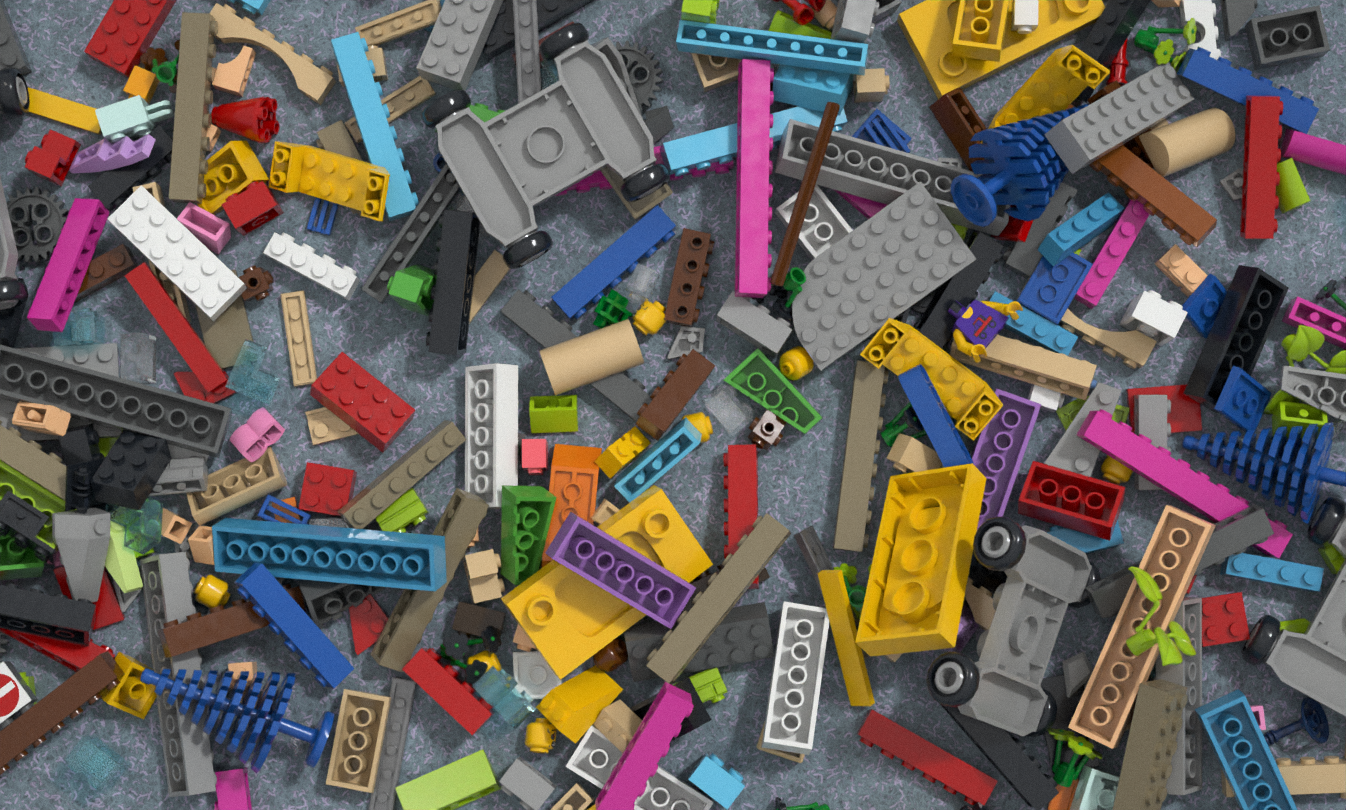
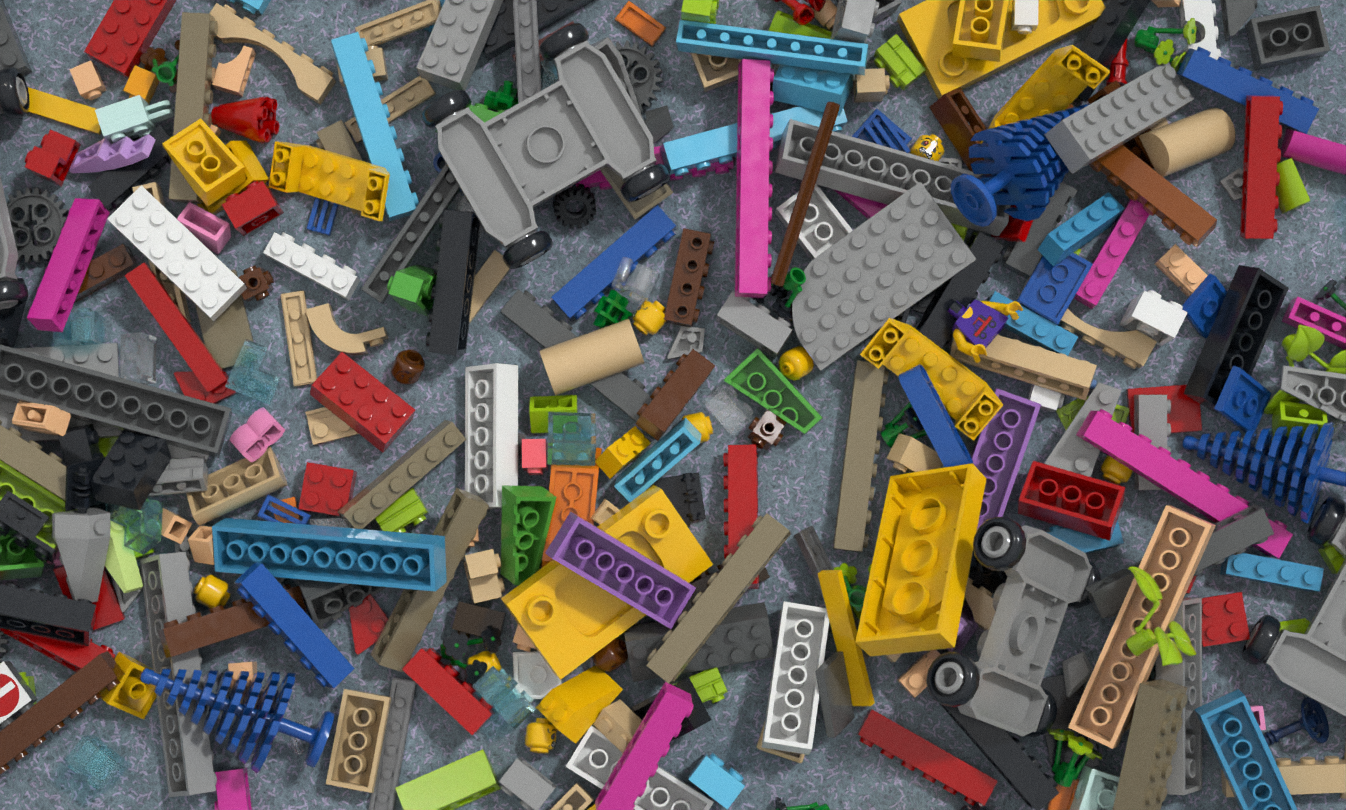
none -> light nougat brick [69,60,106,100]
none -> yellow slope [162,118,246,206]
none -> tan arch [306,303,388,355]
none -> reddish brown head [391,350,425,385]
none -> green piece [484,80,518,111]
none -> clear light blue brick [547,412,596,466]
none -> black tyre [553,184,596,229]
none -> clear arm [612,257,633,293]
none -> orange tile [615,1,666,47]
none -> black hinge [653,472,706,522]
none -> dark grey tile [815,652,855,738]
none -> lime brick [874,34,926,91]
none -> light nougat brick [897,650,941,698]
none -> yellow head [910,134,944,162]

